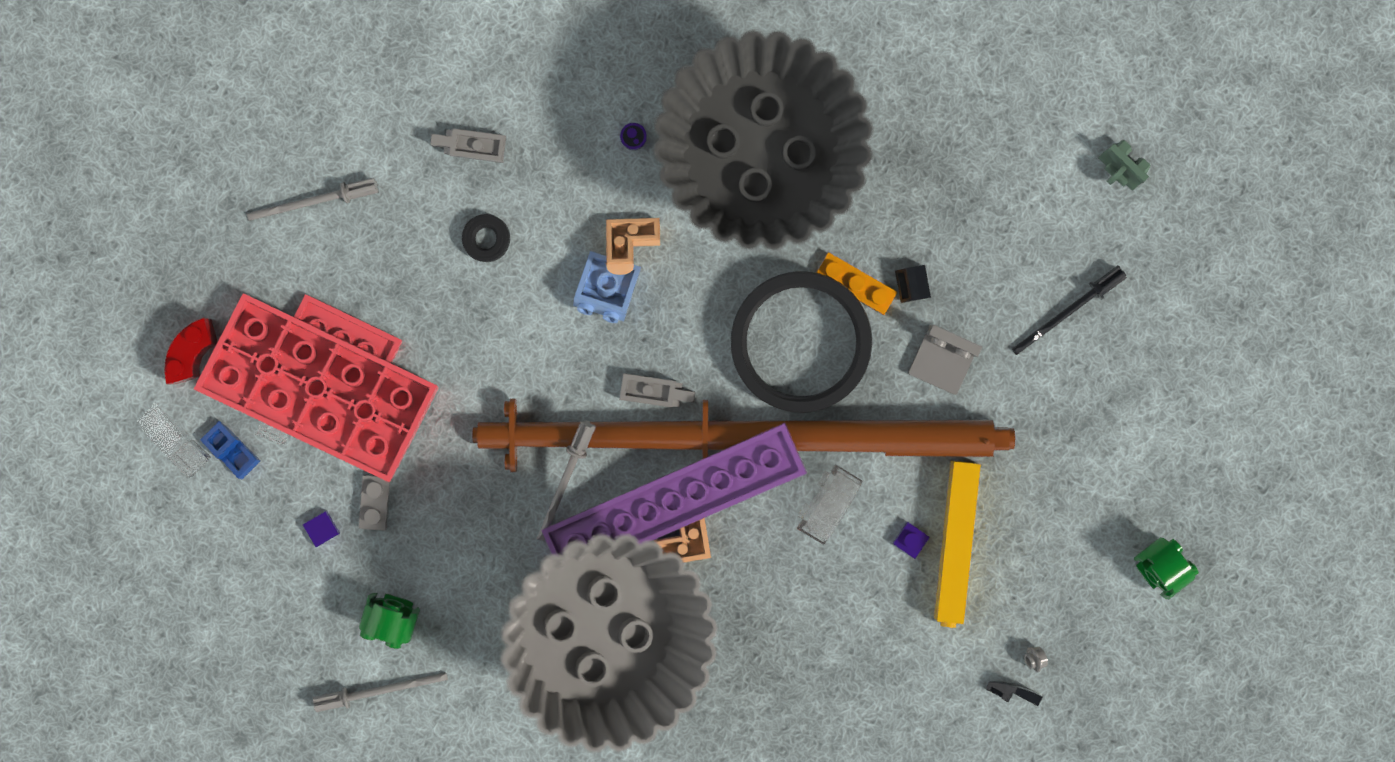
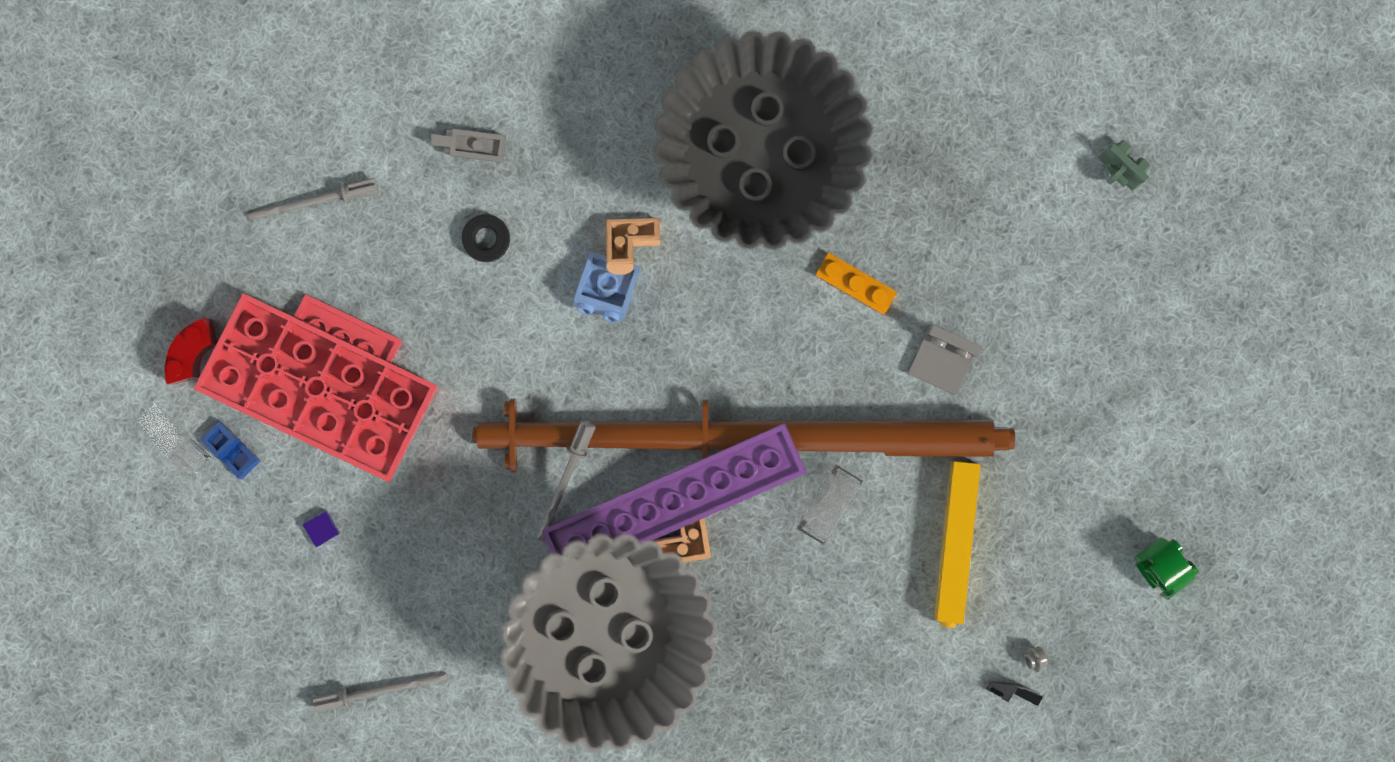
light grey plate [359,475,390,531] -> none
green brick [359,593,420,649] -> none
light grey hinge [619,373,695,408] -> none
tile [620,123,647,150] -> none
black tyre [731,271,872,413] -> none
dark purple plate [892,522,930,559] -> none
black piece [895,265,931,303] -> none
black piece [1012,265,1127,355] -> none

